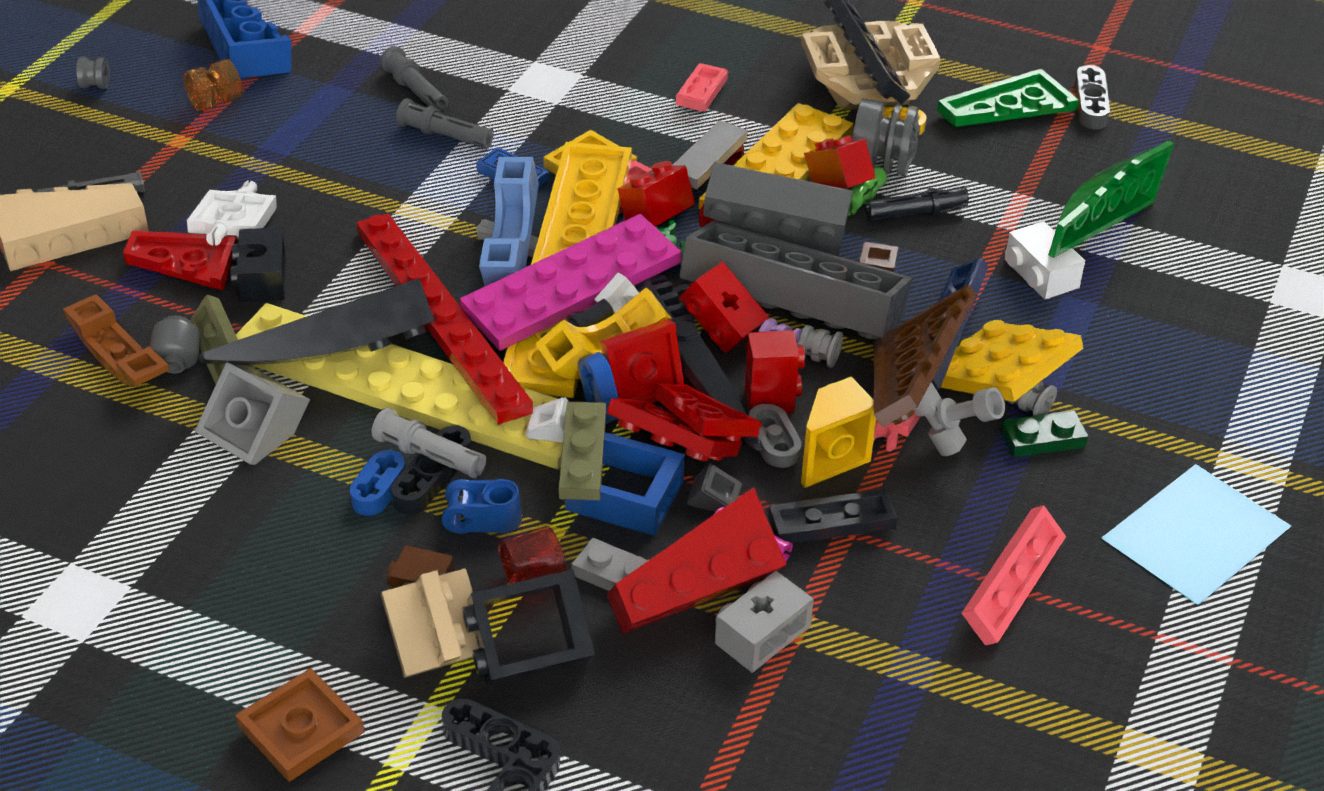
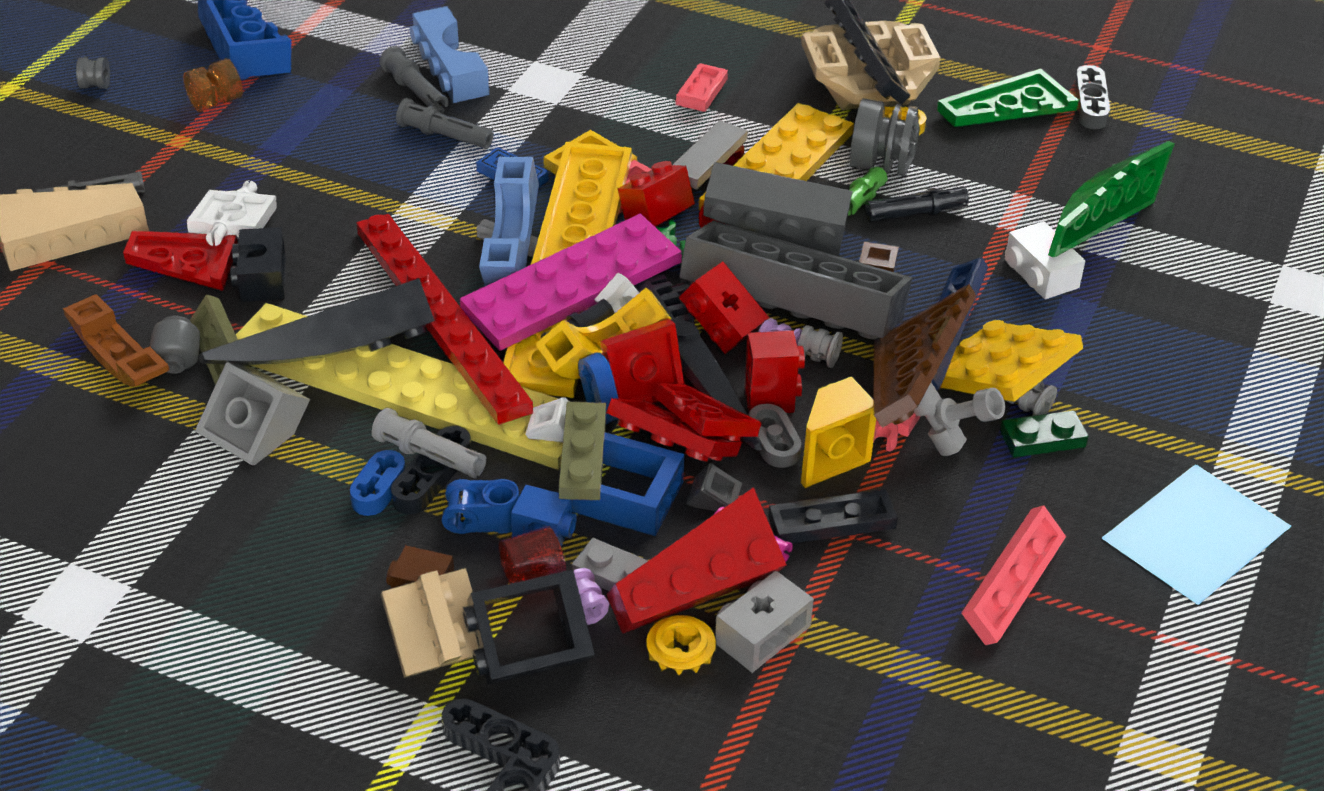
dark orange plate [235,668,365,782] -> none
red brick [804,135,876,189] -> none
none -> medium blue arch [410,6,489,103]
none -> blue brick [511,485,577,552]
none -> lavender bush [574,568,610,625]
none -> yellow gear [646,615,716,675]

